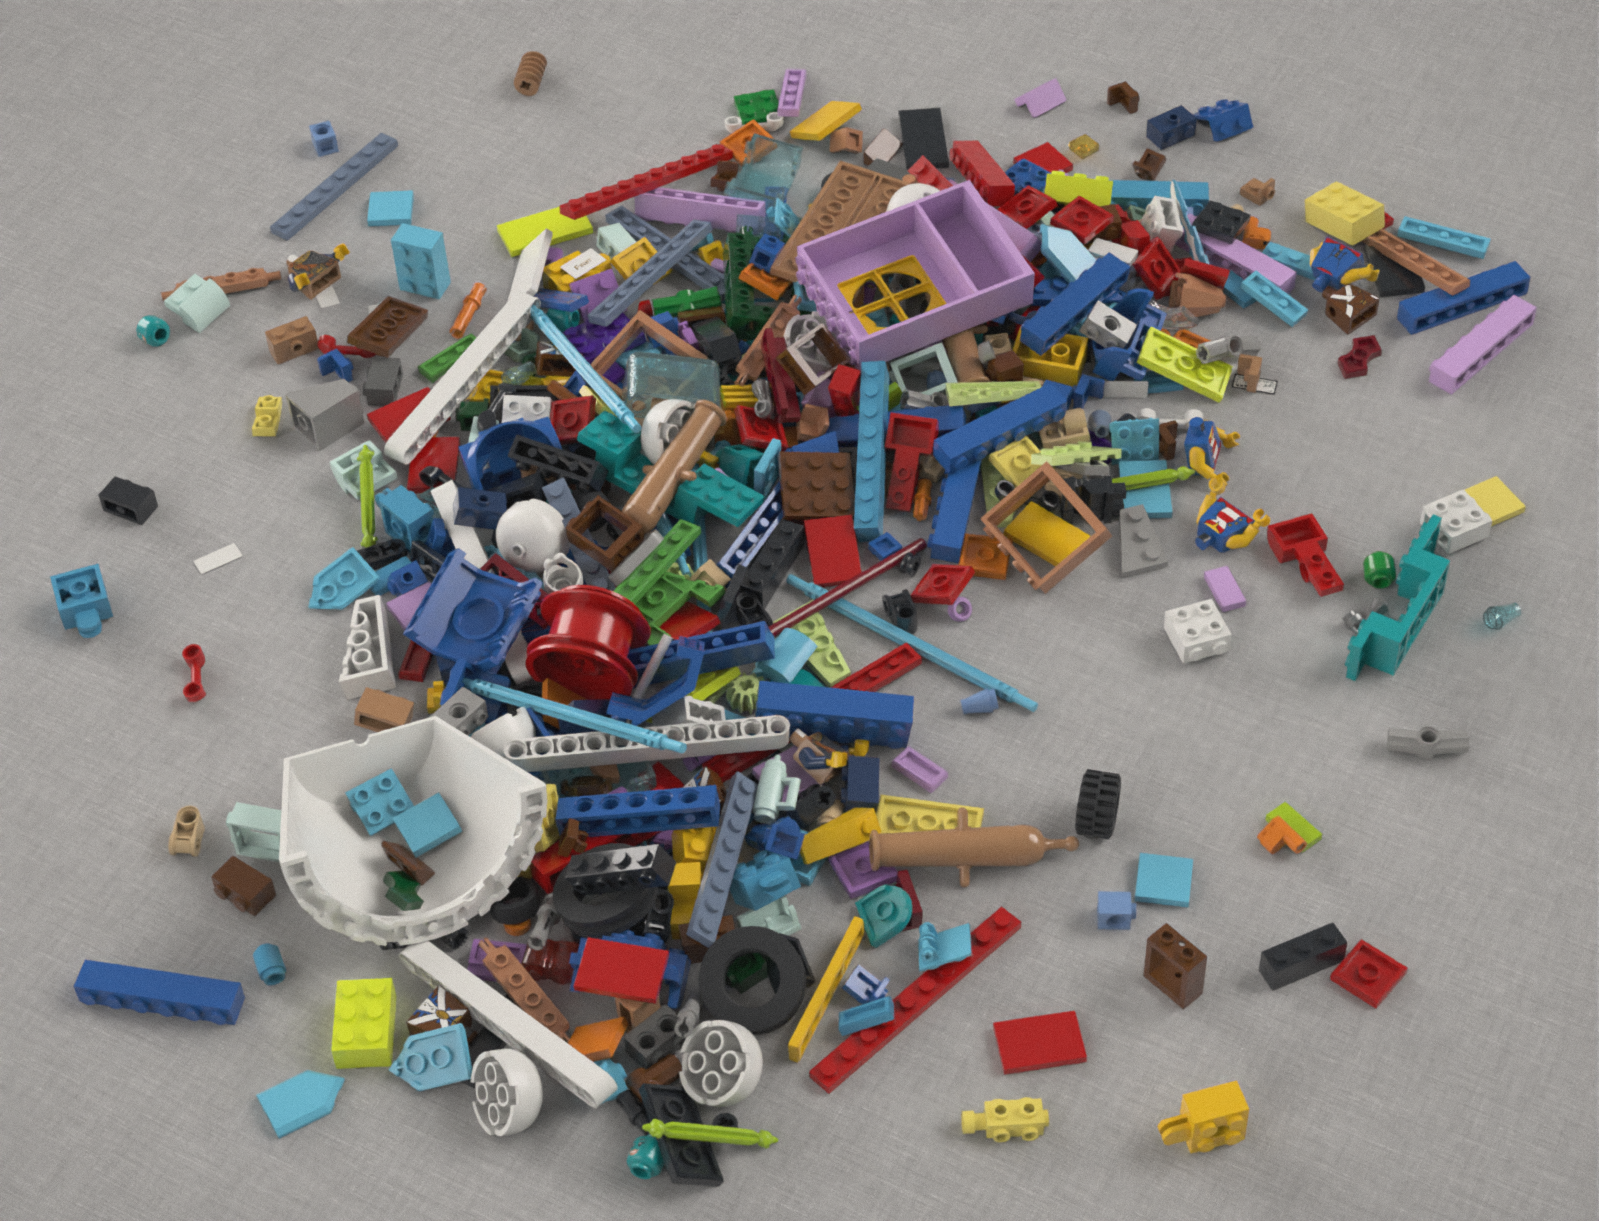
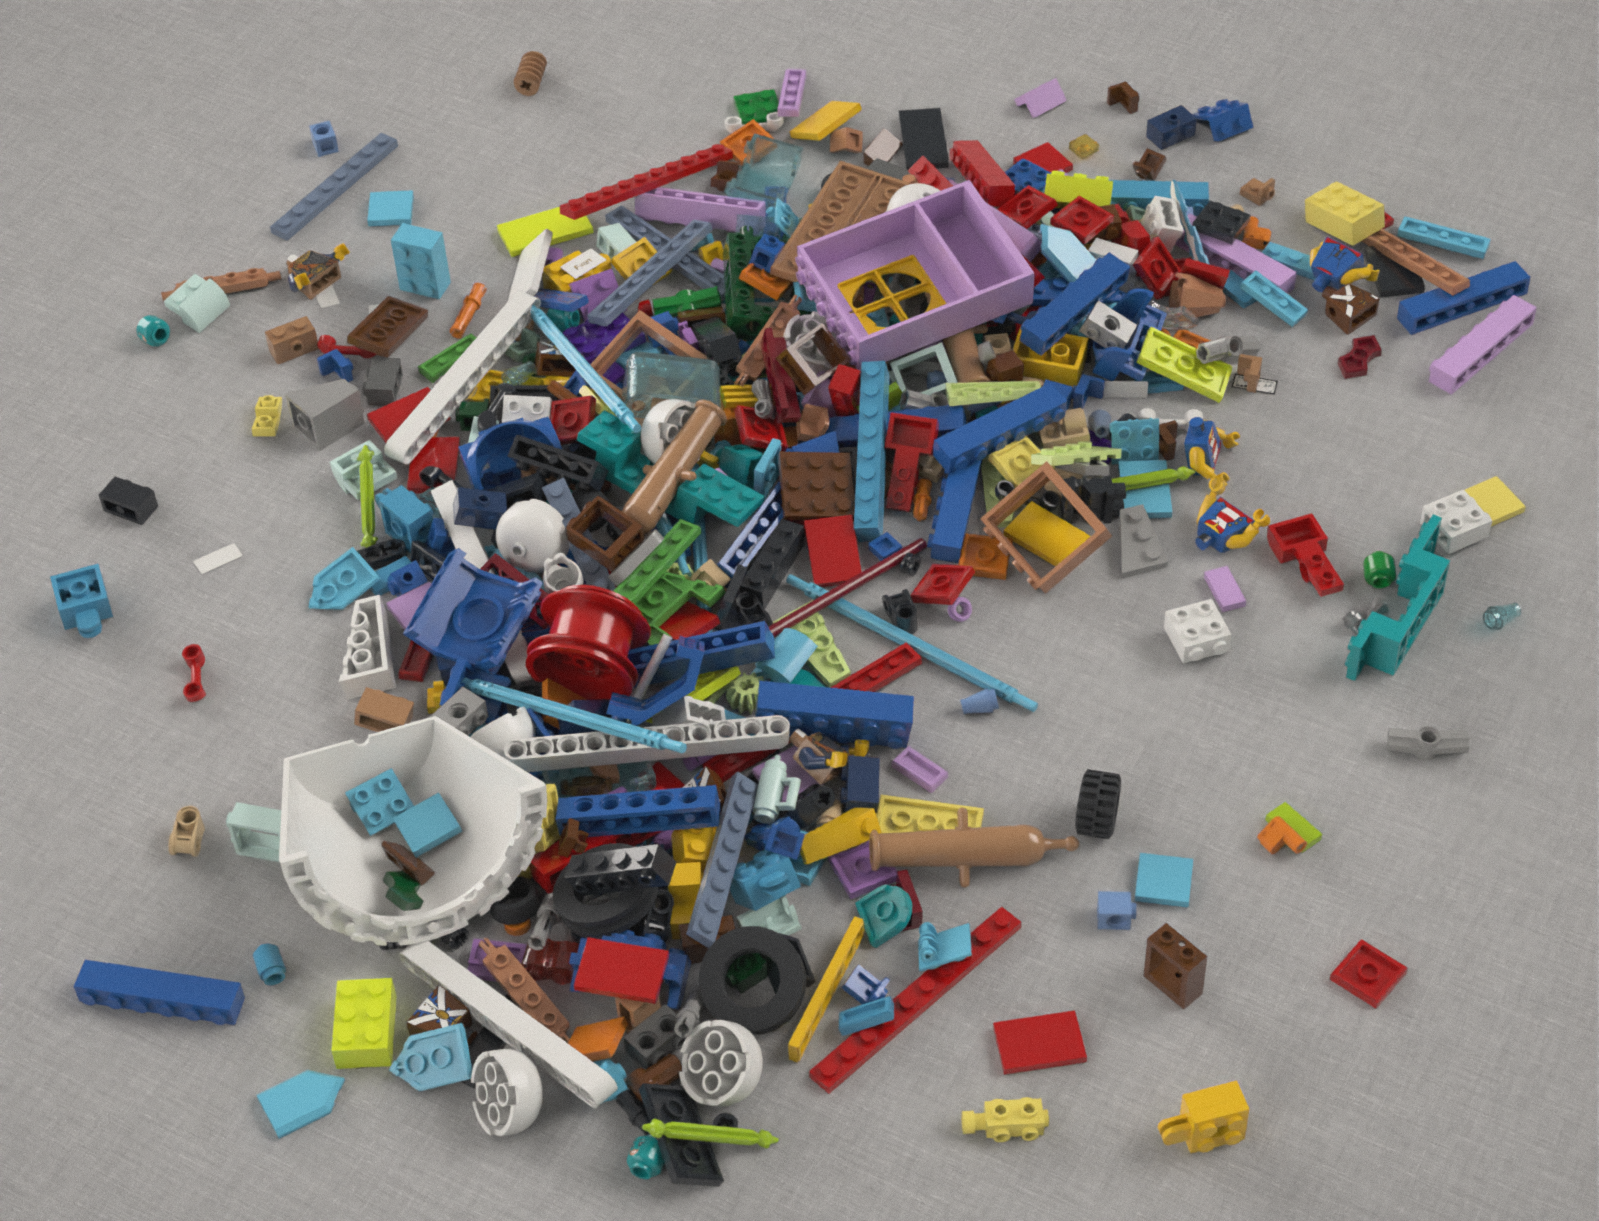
reddish brown brick [211,856,276,916] -> none
black brick [1259,922,1348,991] -> none

